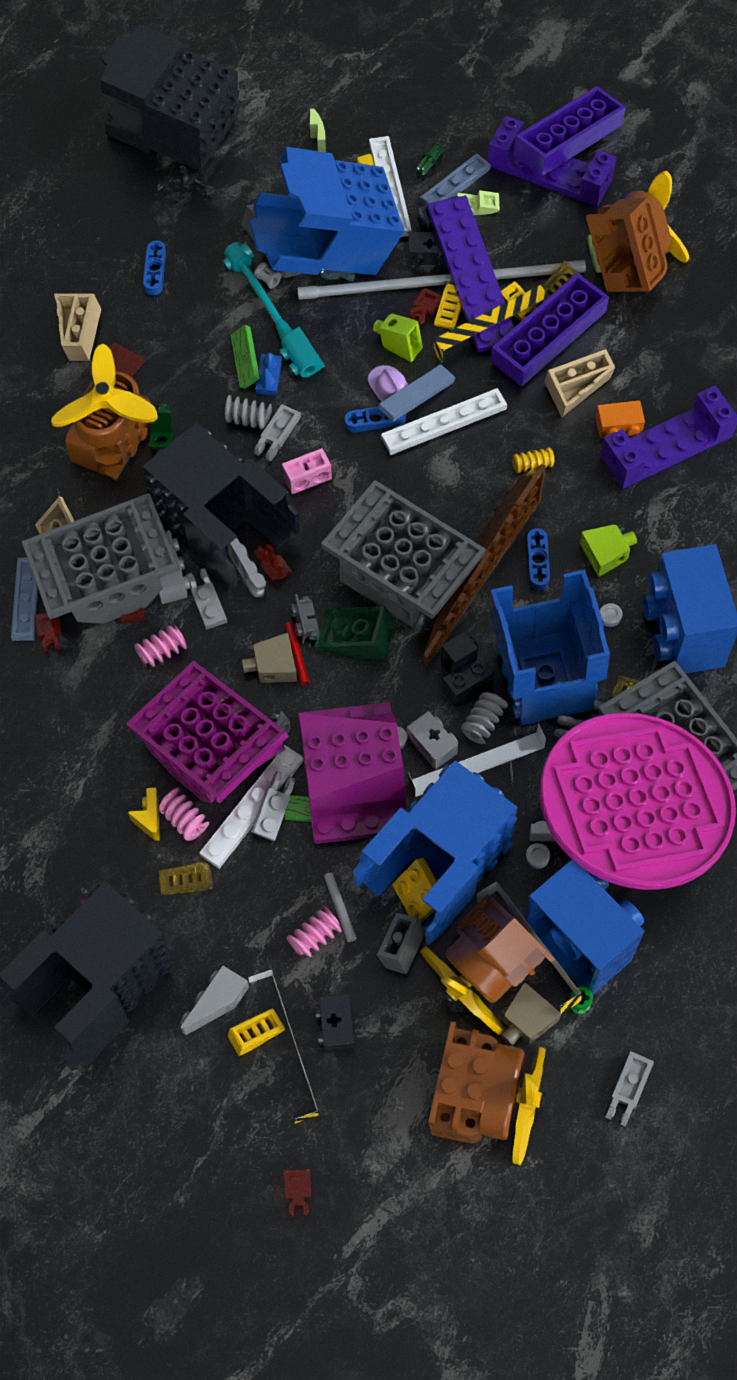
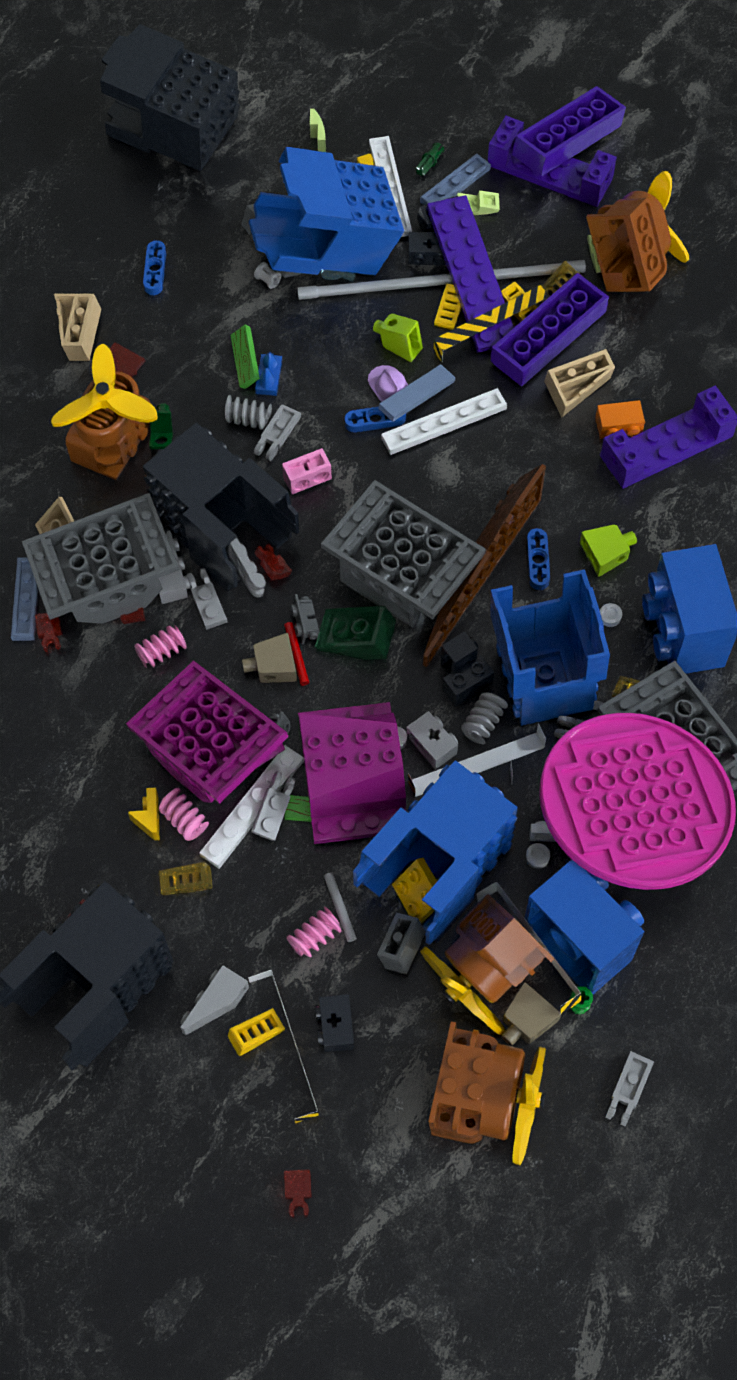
teal bar [223,242,325,378] -> none
clear red plate [410,288,442,324] -> none
yellow piece [512,448,554,473] -> none

